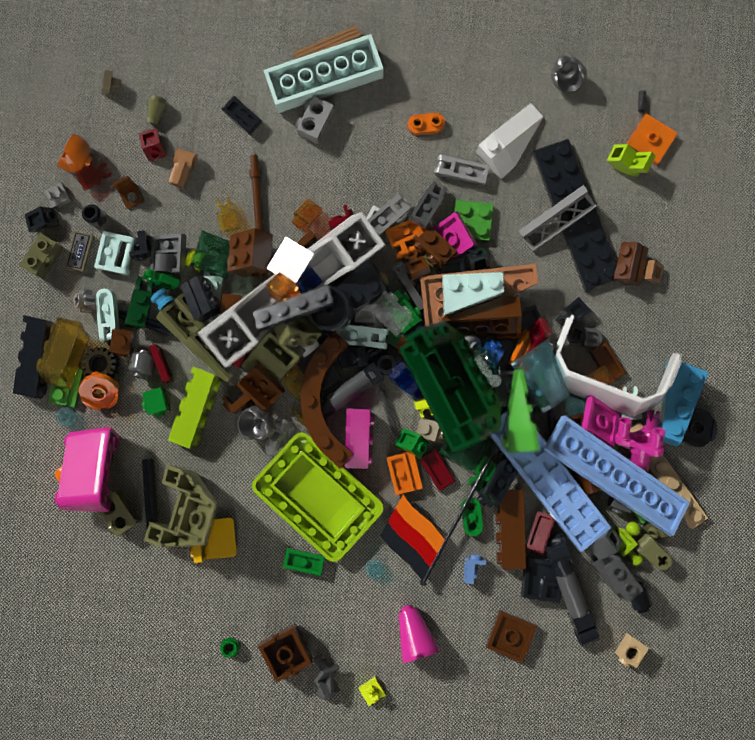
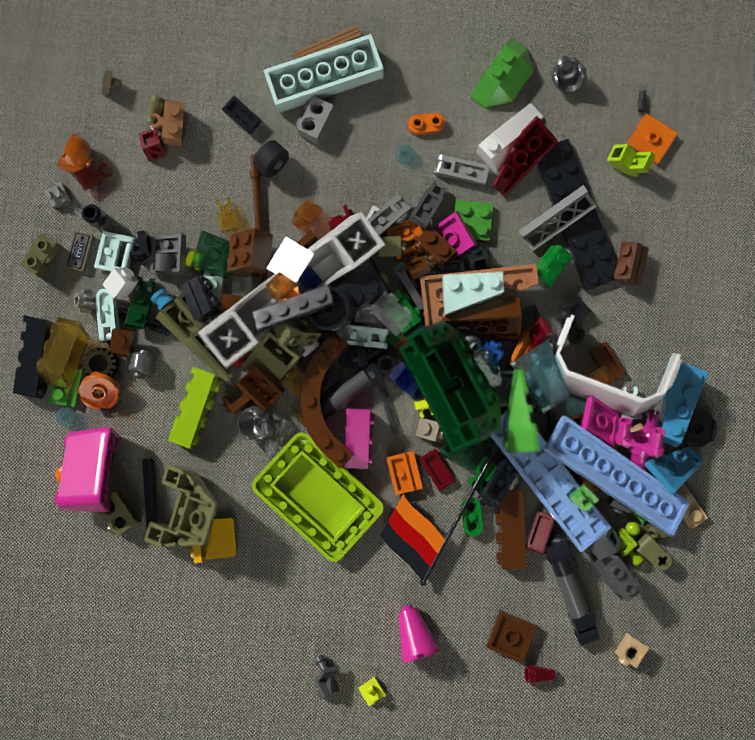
black bracket [24,206,59,233] -> none
reddish brown bracket [111,176,144,210] -> none
green plate [142,269,180,291] -> none
green brick [142,387,171,418] -> none
dark red tile [149,344,174,383] -> none
medium nougat piece [168,148,198,189] -> none
green plate [220,637,240,658] -> none
reddish brown brick [258,623,313,683] -> none
green plate [283,547,325,576] -> none
clear light blue plate [365,559,384,579] -> none
green bracket [394,428,429,459] -> none
medium blue bracket [463,554,487,584] -> none
black plate [520,556,562,603] -> none
dark grey tile [582,327,603,348] -> none
black brick [630,582,652,613] -> none
medium nougat plate [644,260,664,284] -> none
none -> white brick [103,267,139,298]
none -> medium nougat brick [150,100,185,147]
none -> black tyre [253,140,289,178]
none -> olive brick [378,236,406,257]
none -> clear light blue plate [395,144,414,163]
none -> bright green wedge [470,39,534,108]
none -> dark red wedge [493,116,559,198]
none -> dark red cone [524,664,555,685]
none -> green brick [536,245,573,287]
none -> bright green tile [570,483,599,512]
none -> dark azure wing [644,446,704,494]

